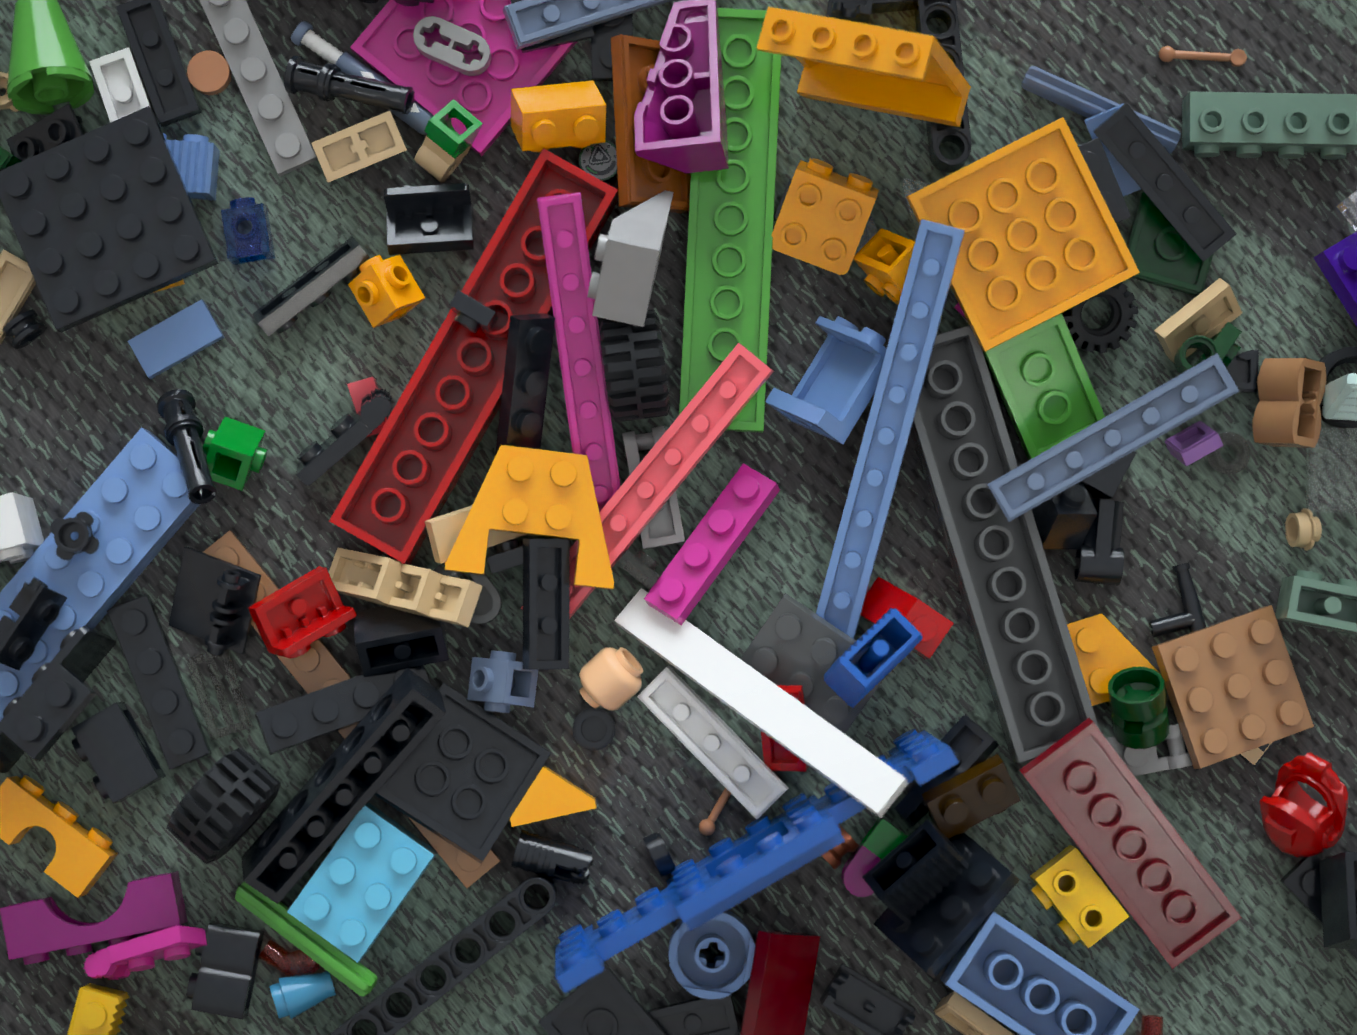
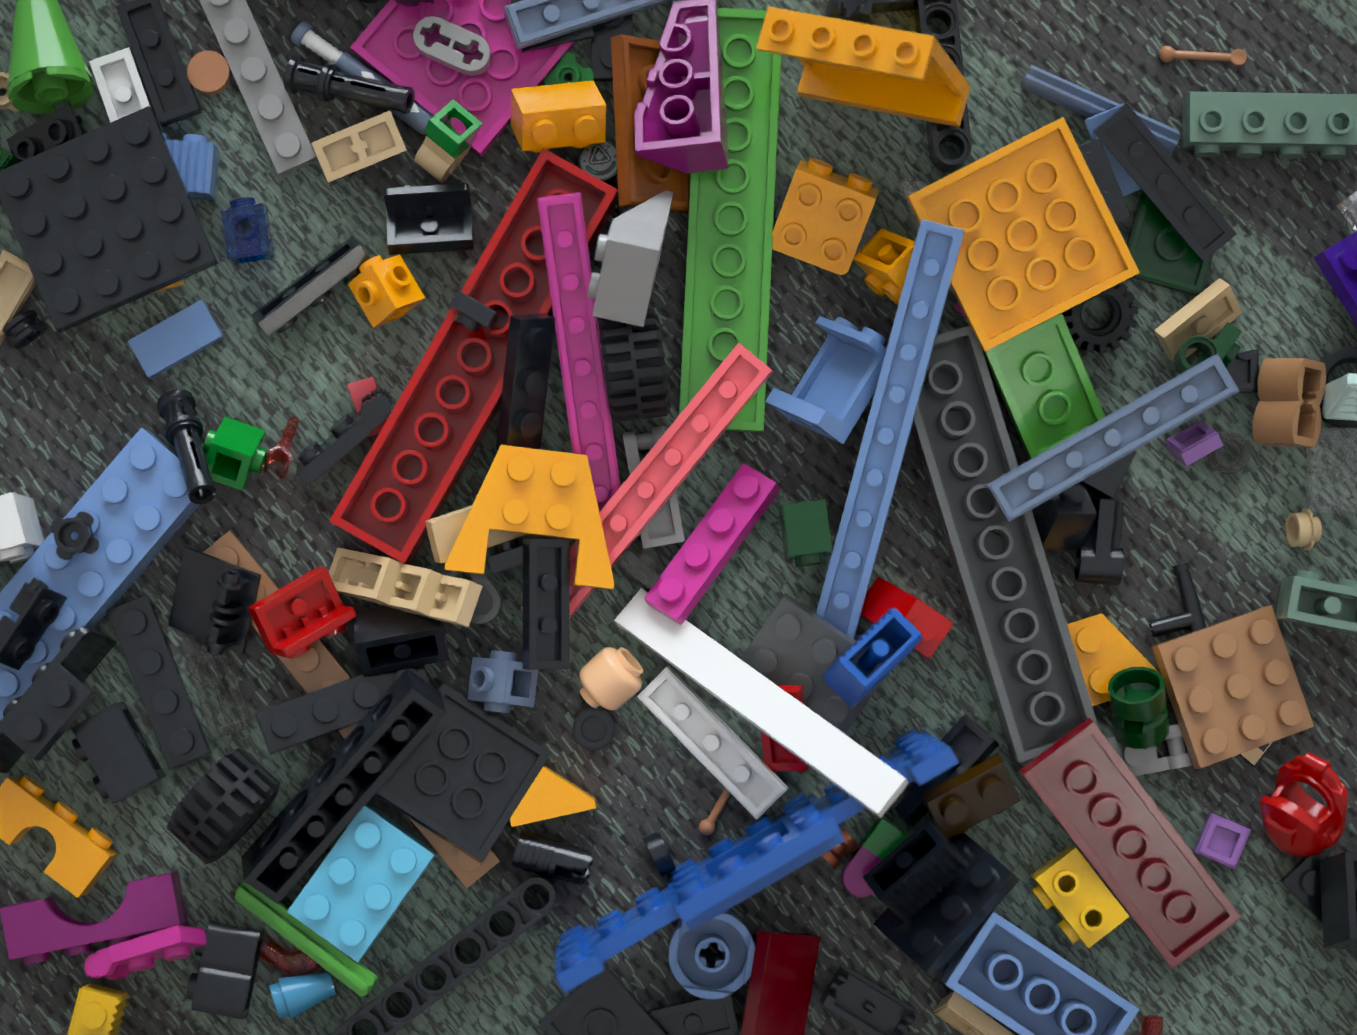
none -> clear red hand [263,417,299,478]
none -> green plate [544,52,594,85]
none -> dark green brick [779,499,832,567]
none -> medium lavender tile [1193,812,1251,869]

